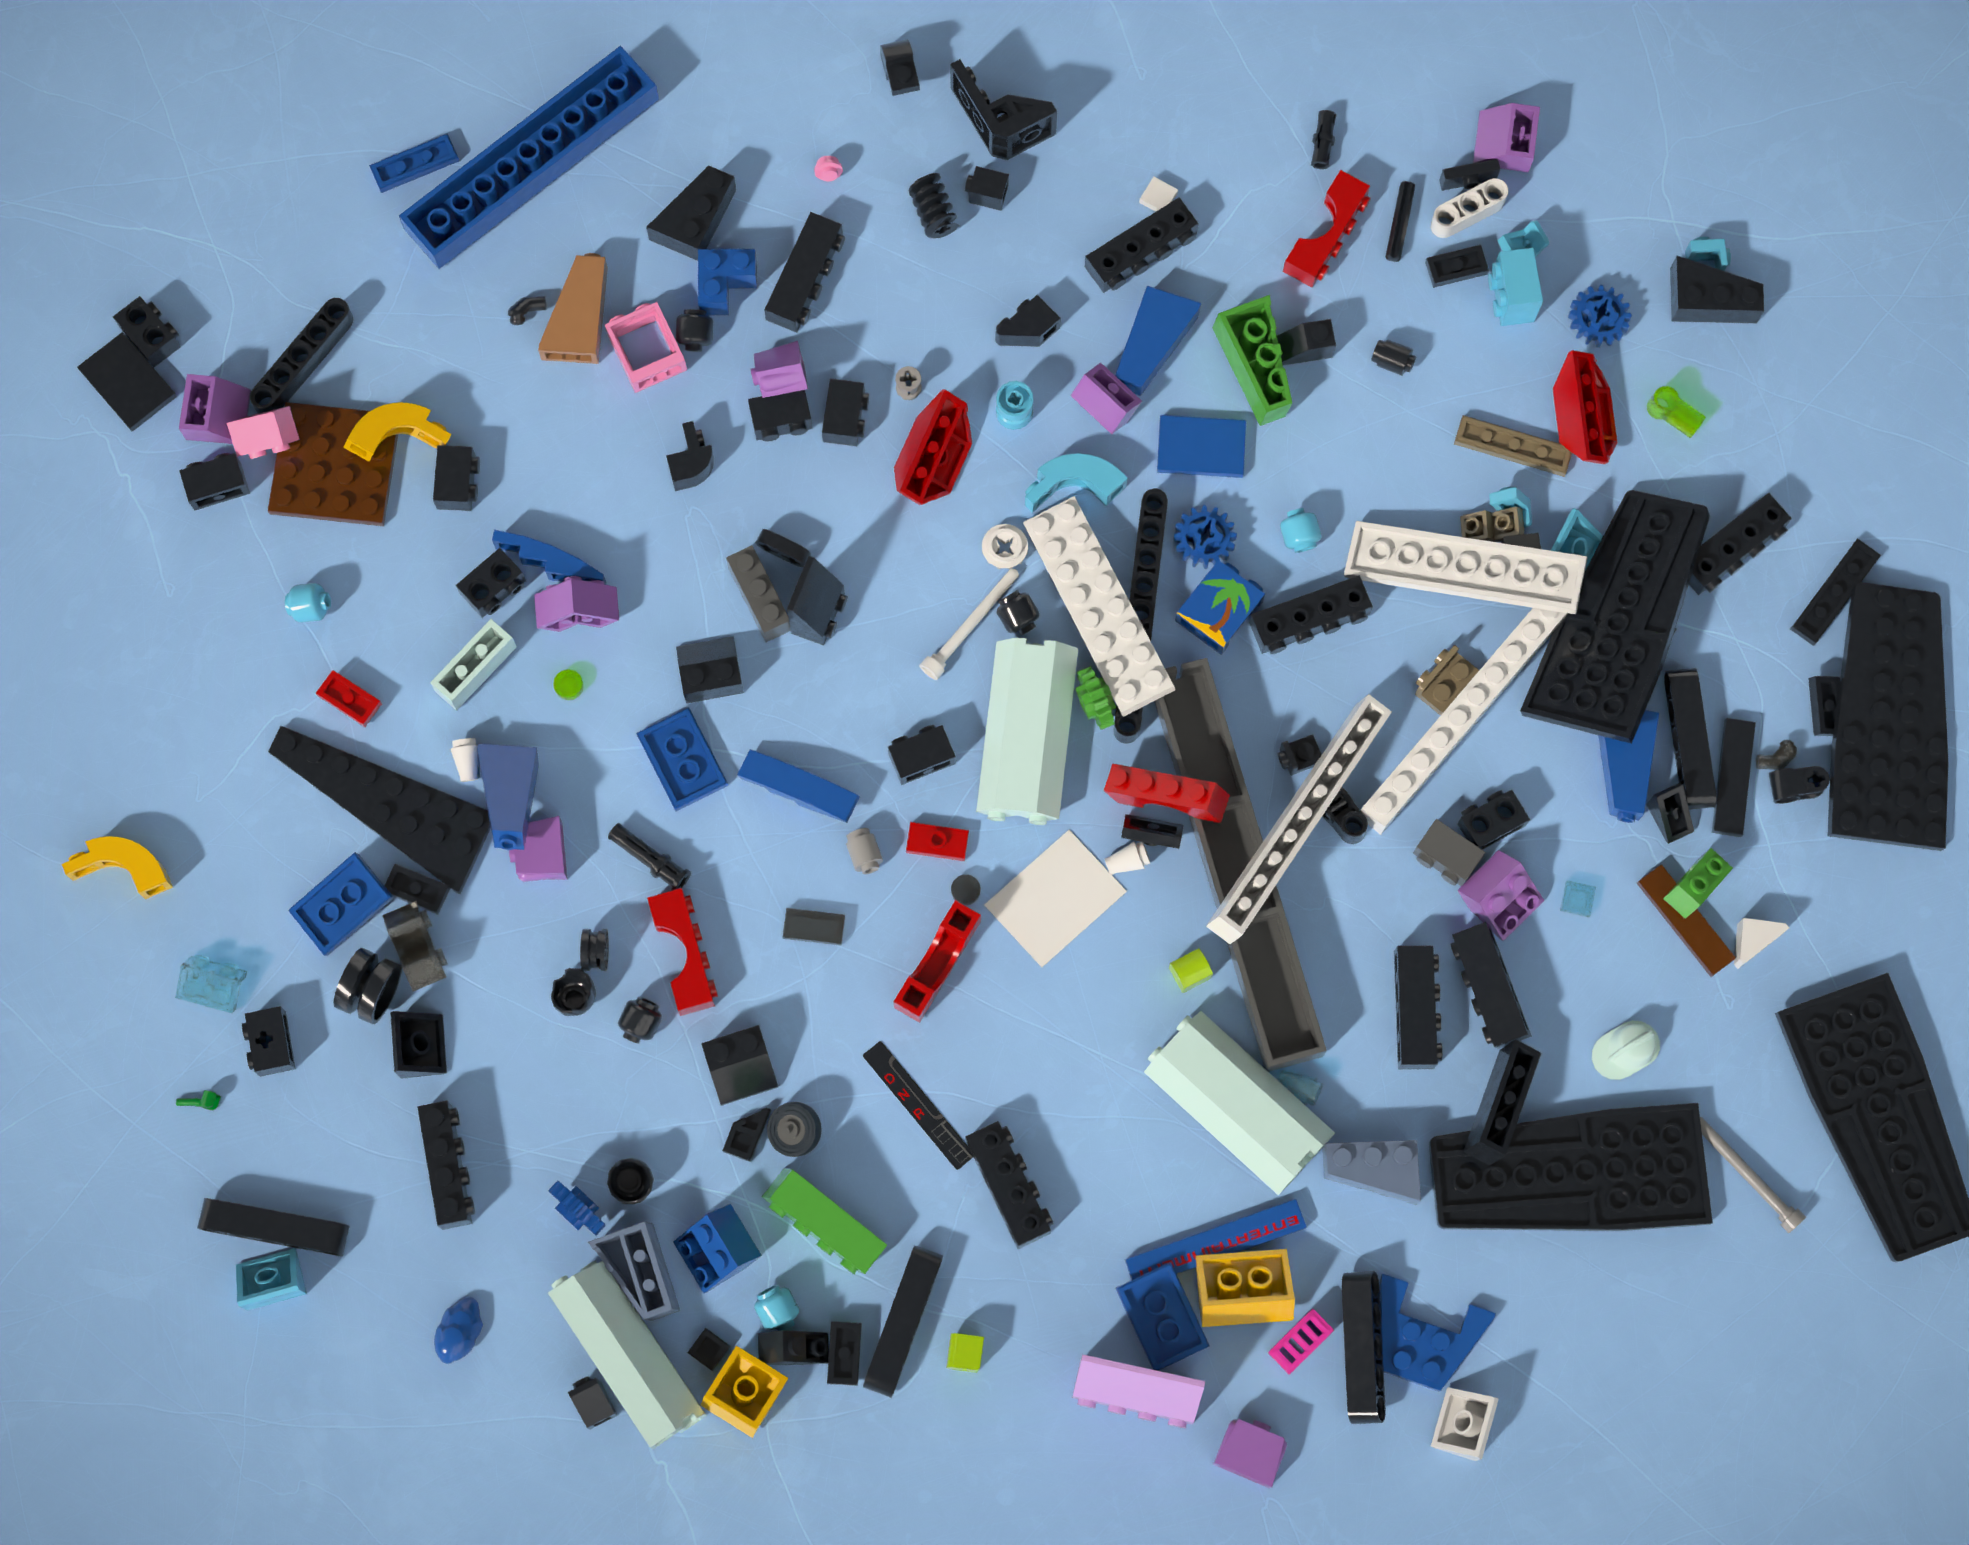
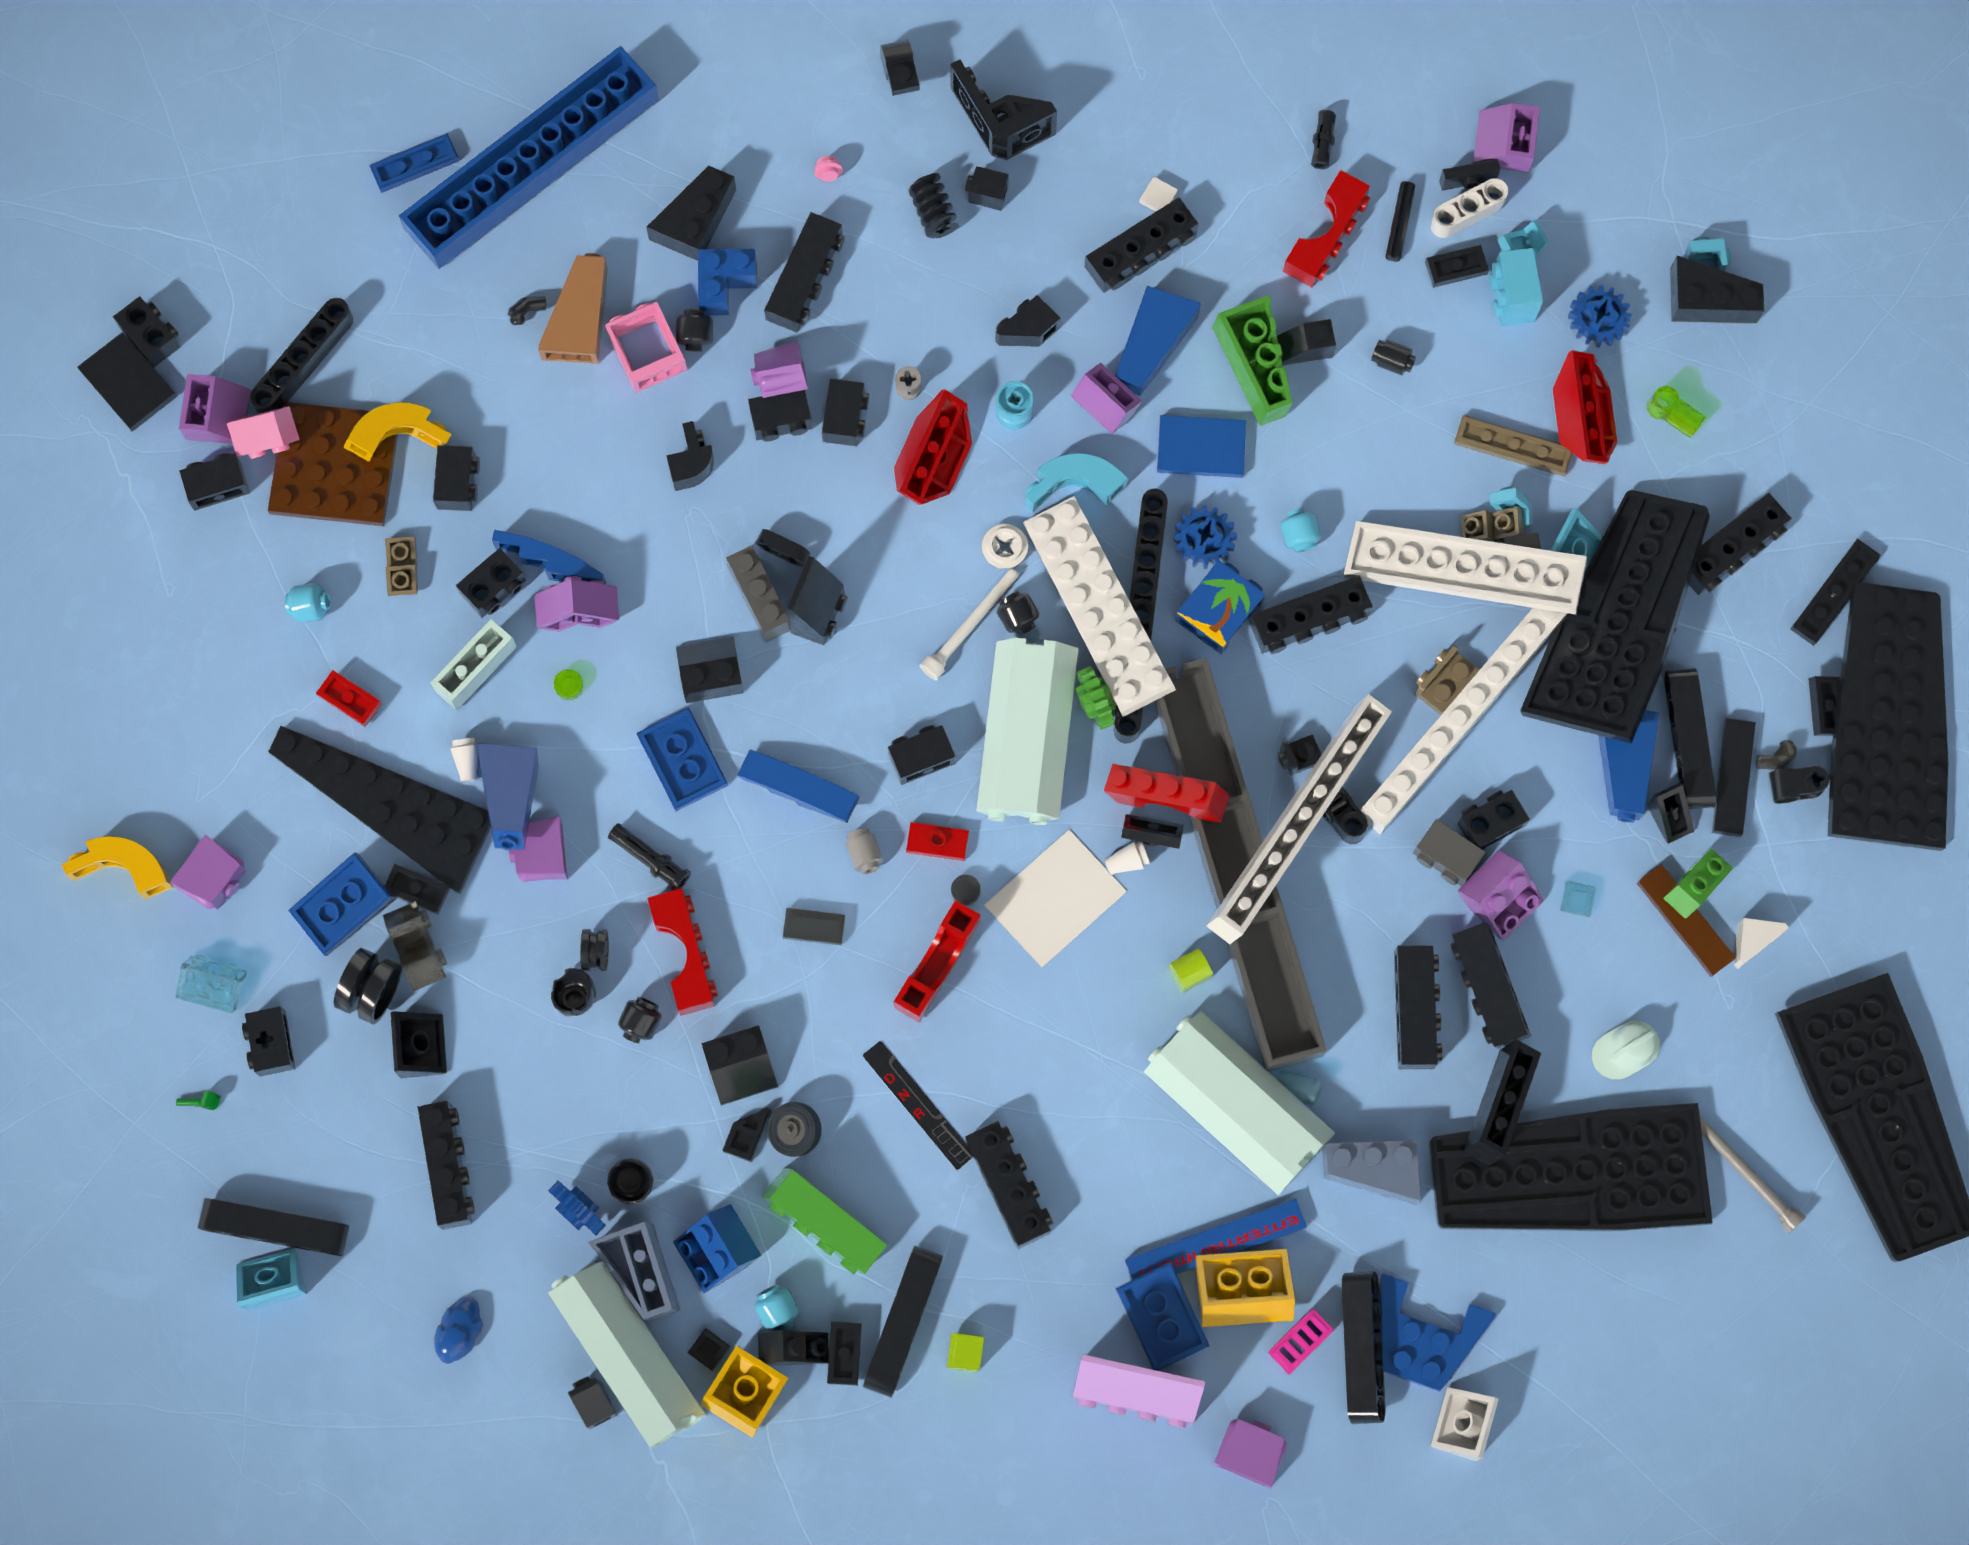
none -> medium lavender torso [170,834,246,909]
none -> dark tan slope [385,537,418,596]

